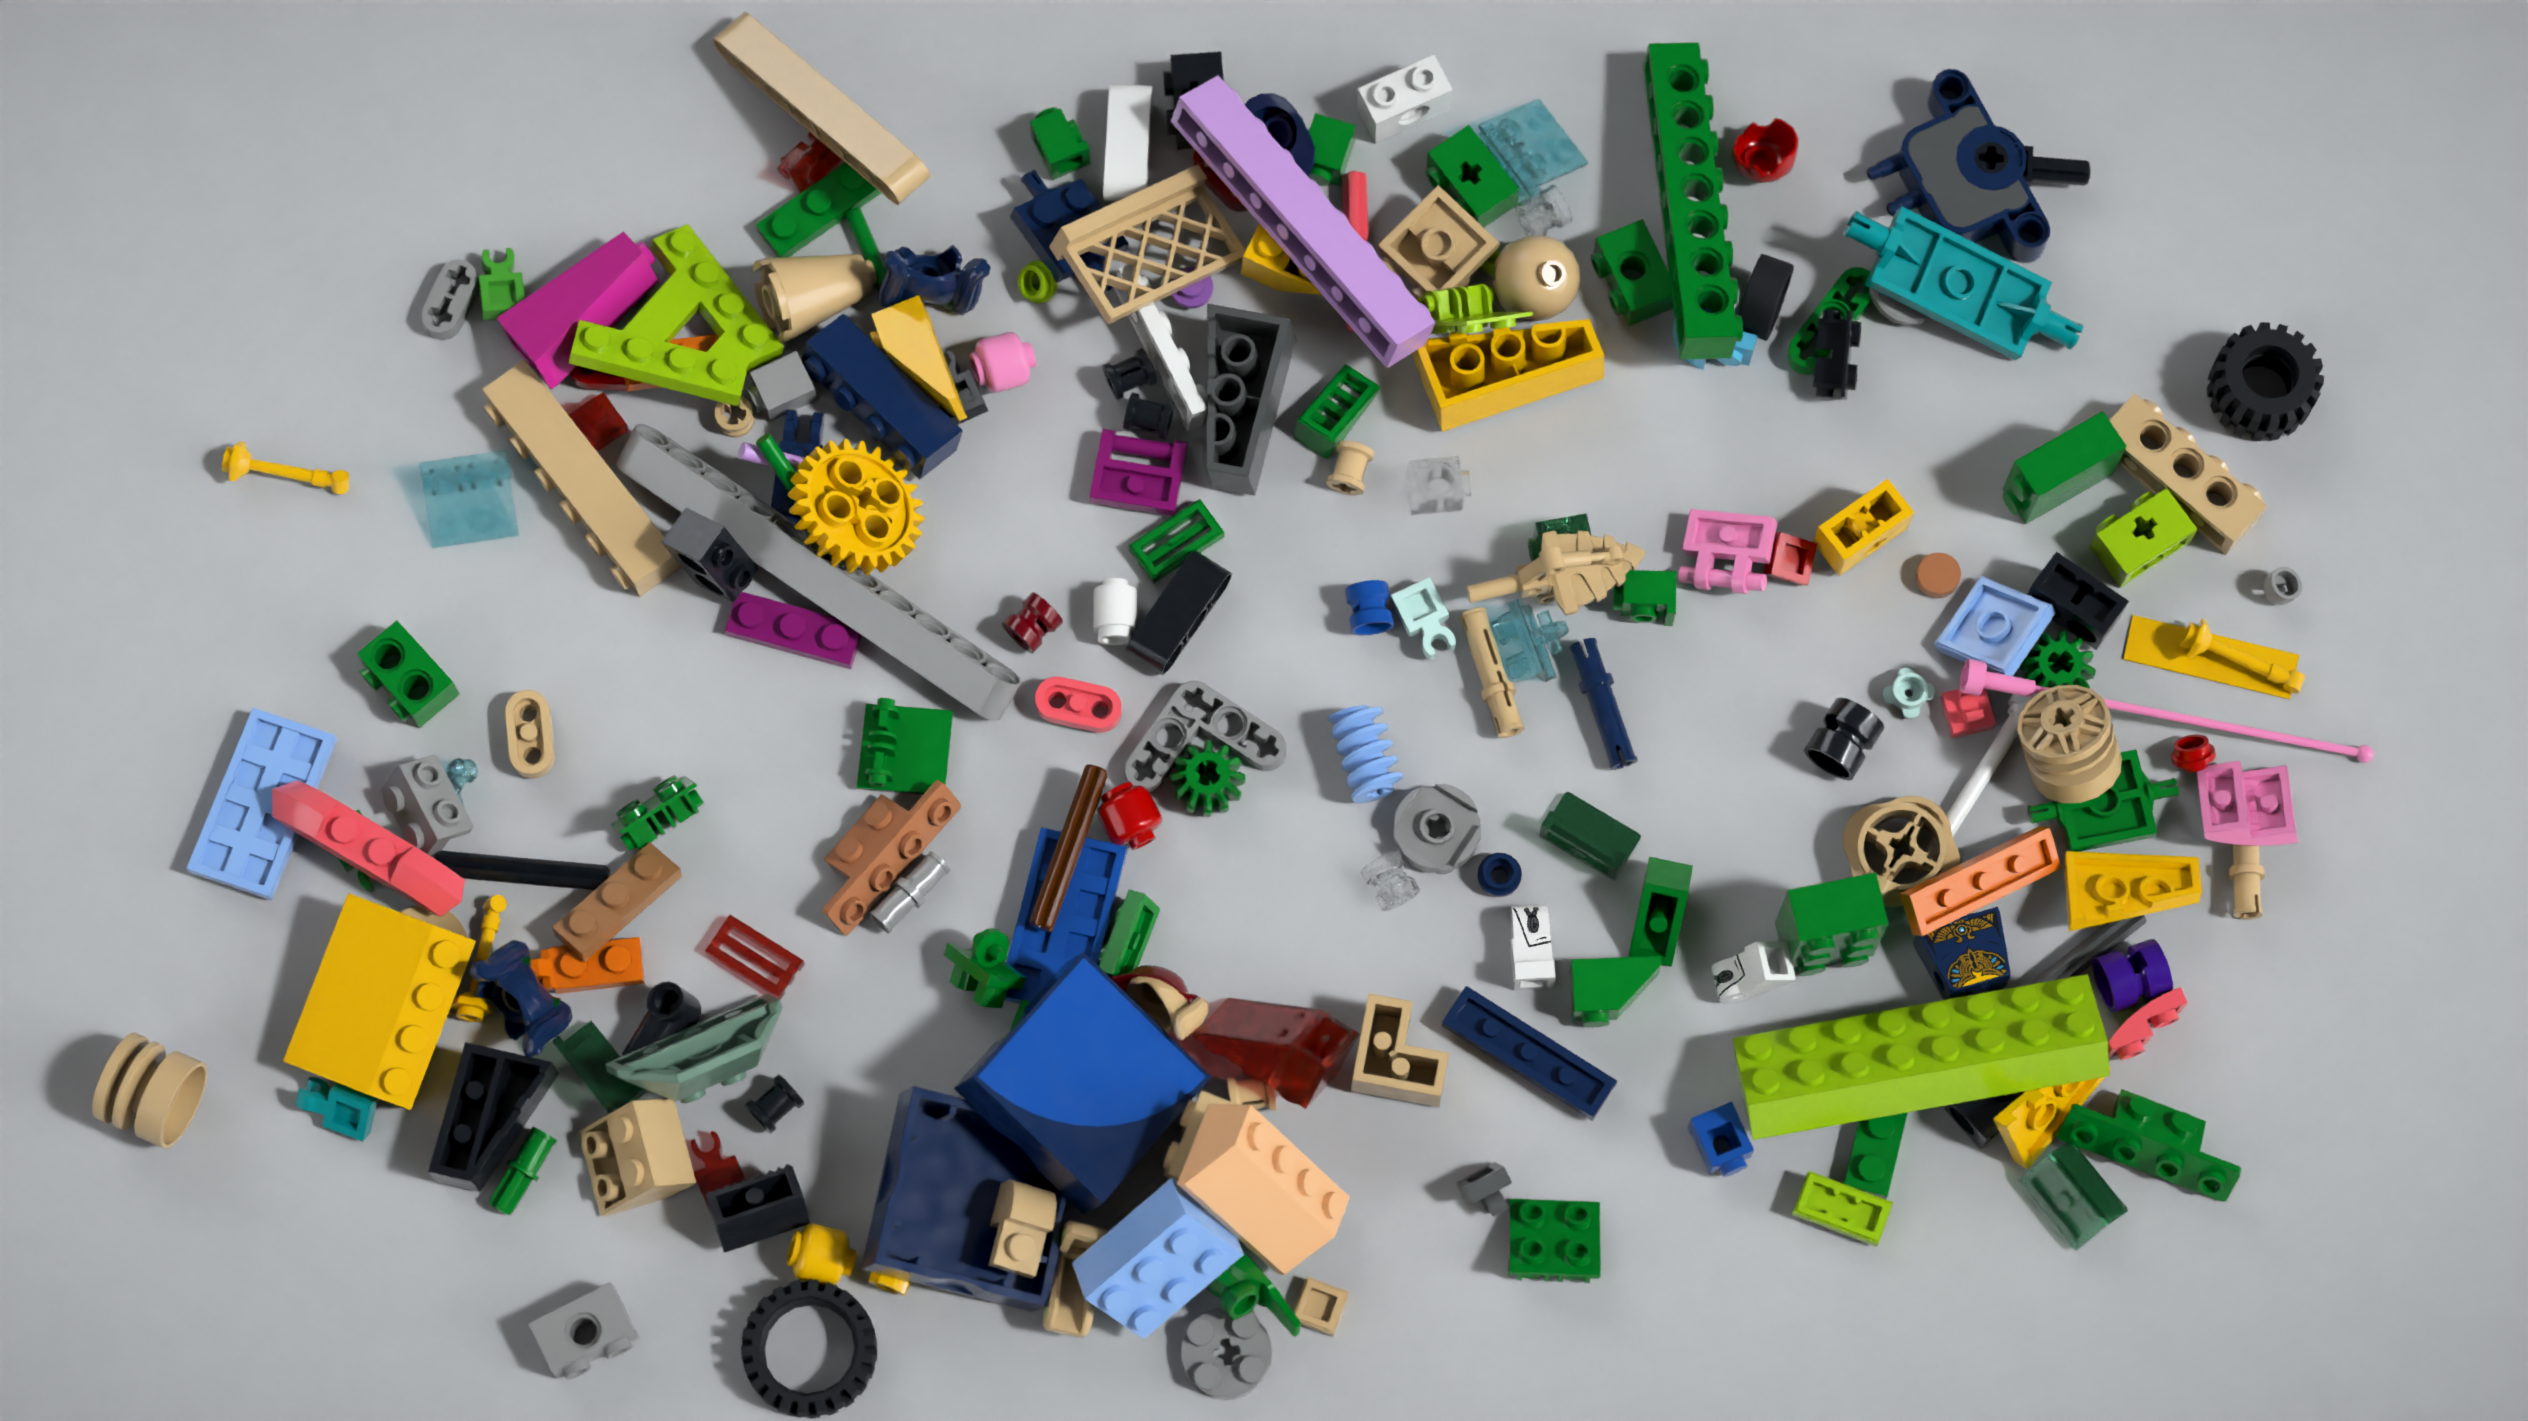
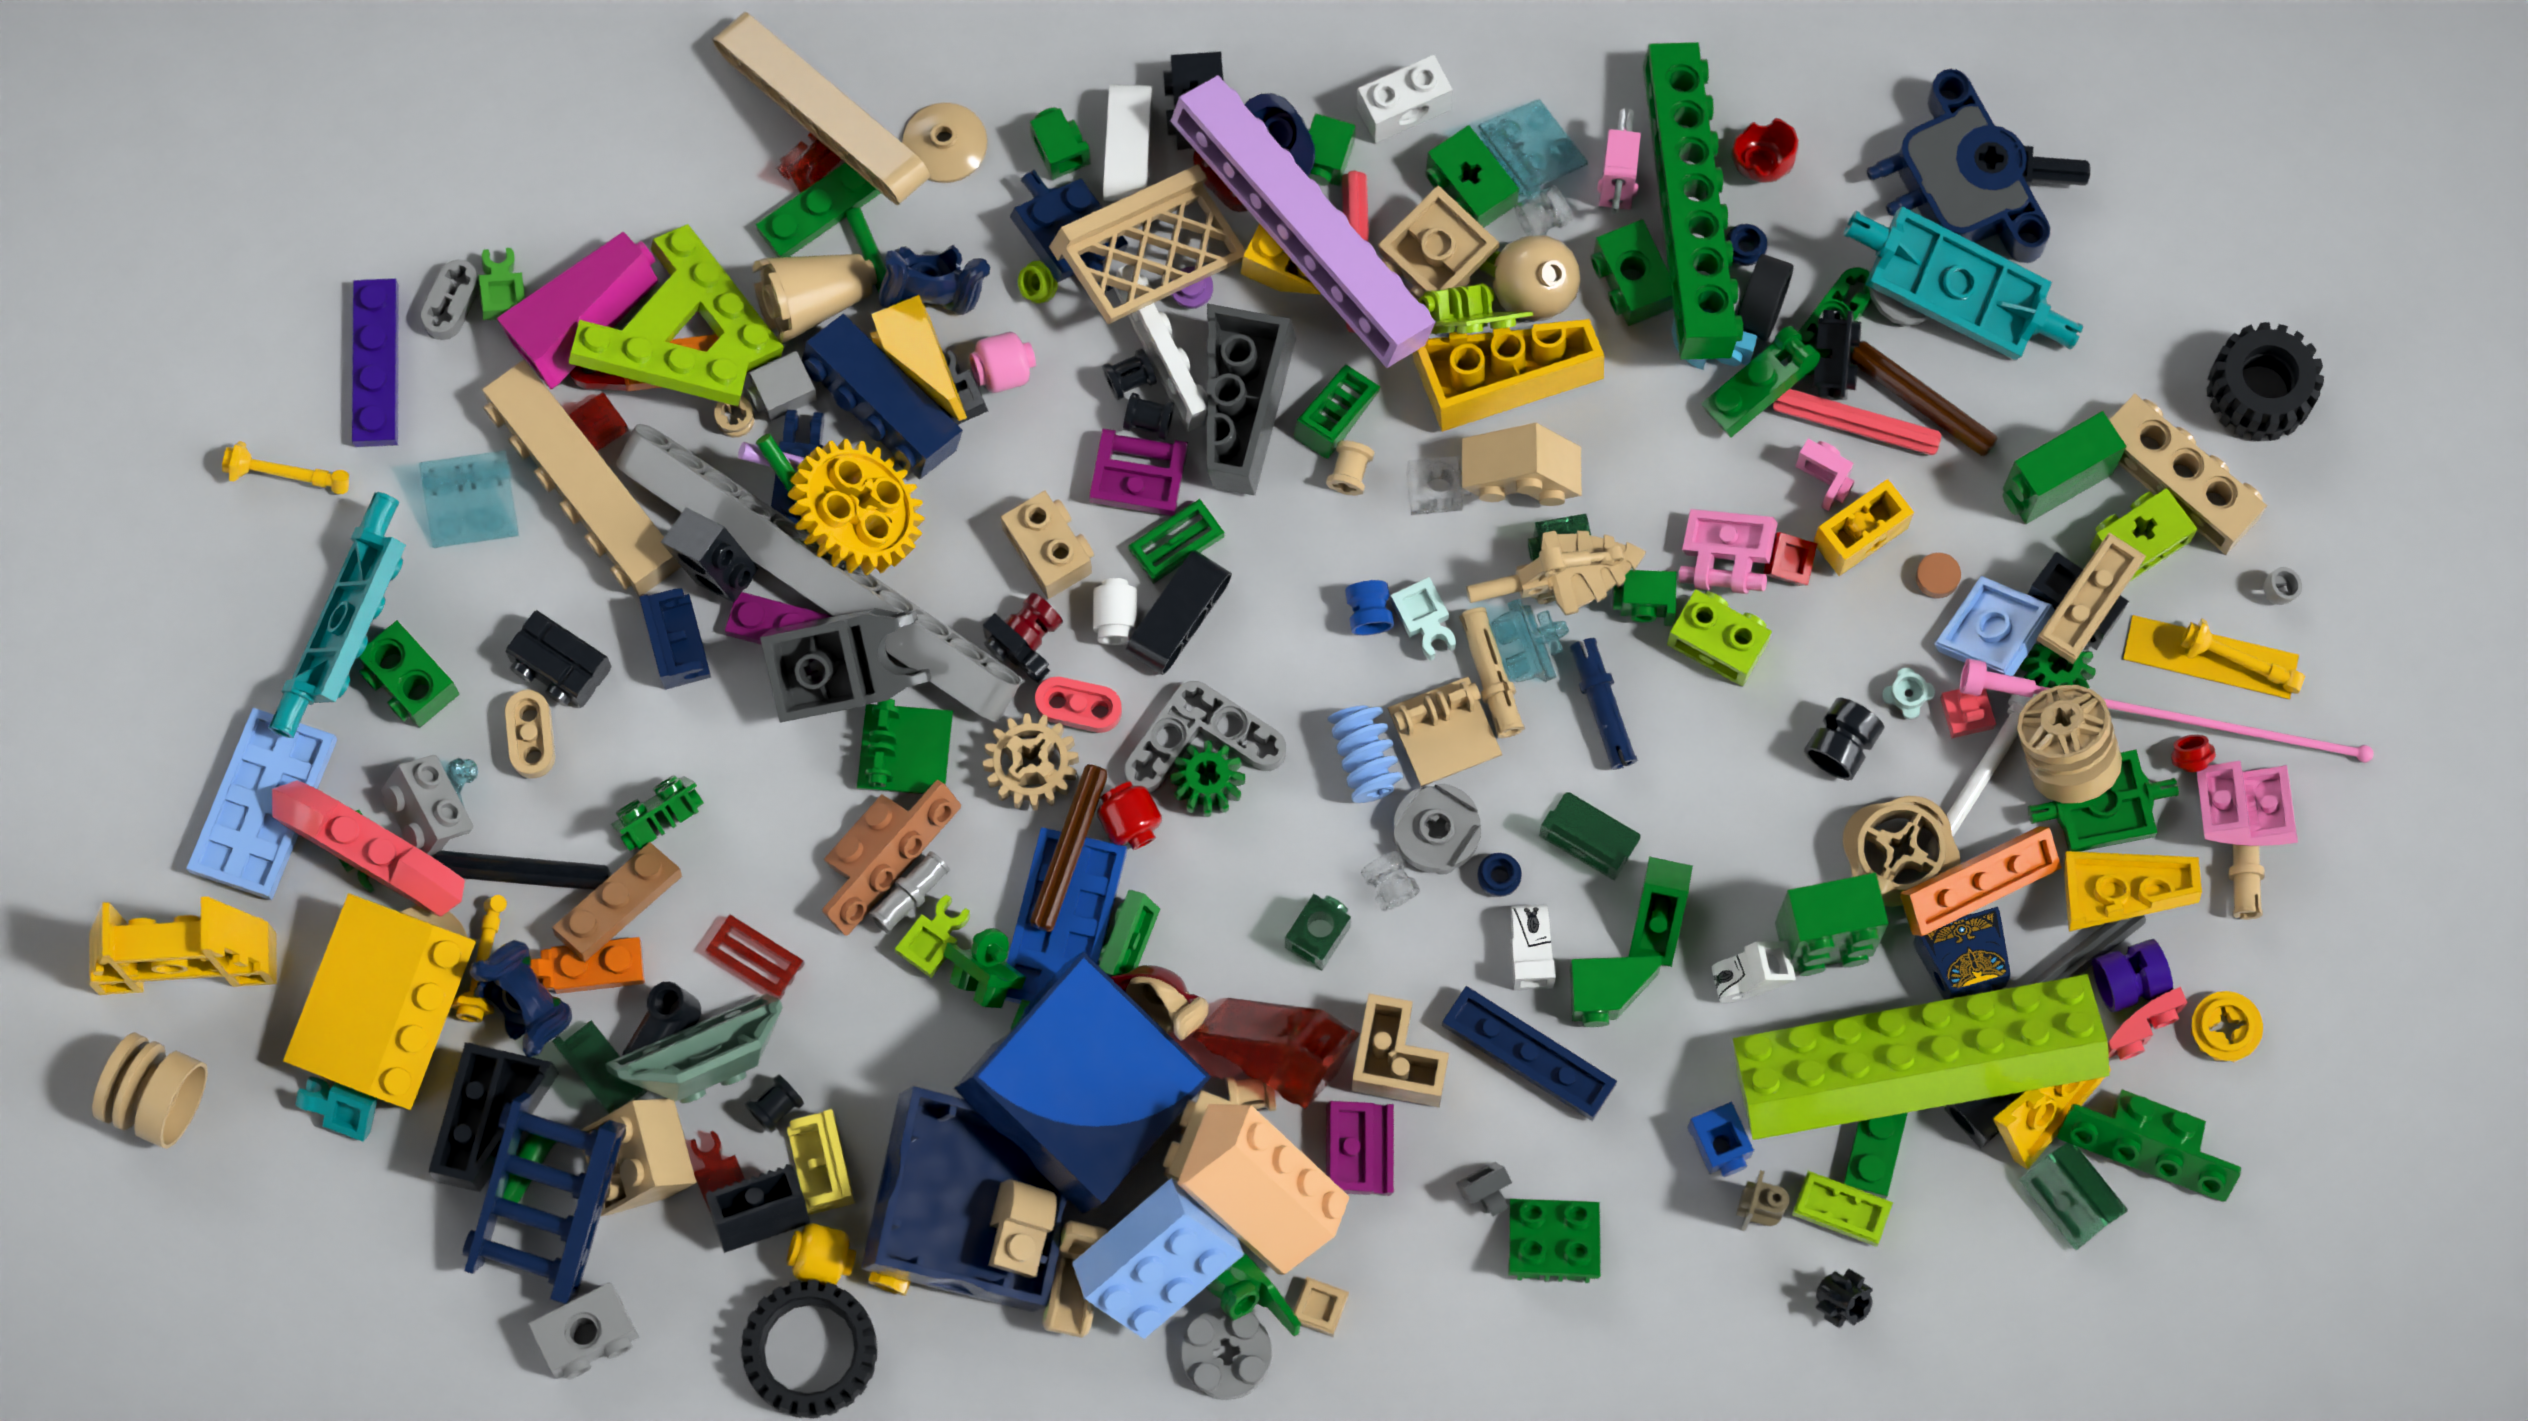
none -> yellow wedge [89,896,277,995]
none -> teal plate [268,492,406,738]
none -> dark purple plate [352,278,399,447]
none -> dark blue fence [462,1092,627,1304]
none -> black brick [505,610,612,708]
none -> dark blue hinge [639,588,711,690]
none -> dark grey brick [760,608,931,723]
none -> light yellow hinge [786,1109,855,1215]
none -> lime plate [895,895,970,978]
none -> tan dish [903,103,987,183]
none -> black plate [983,613,1050,684]
none -> tan gear [983,713,1079,811]
none -> tan brick [1001,490,1094,599]
none -> clear green brick [1285,894,1351,970]
none -> magenta plate [1326,1101,1394,1196]
none -> tan hinge [1388,676,1502,787]
none -> tan brick [1462,422,1582,506]
none -> bright pink piece [1597,109,1641,214]
none -> lime brick [1667,589,1772,687]
none -> green plate [1701,326,1821,438]
none -> dark blue plate [1725,224,1768,266]
none -> dark tan hinge [1736,1170,1790,1231]
none -> coral axle [1773,389,1941,455]
none -> bright pink bracket [1795,438,1855,511]
none -> black gear [1816,1269,1873,1328]
none -> reddish brown axle [1850,341,1997,456]
none -> tan tile [2036,532,2146,664]
none -> yellow gear [2191,991,2263,1063]

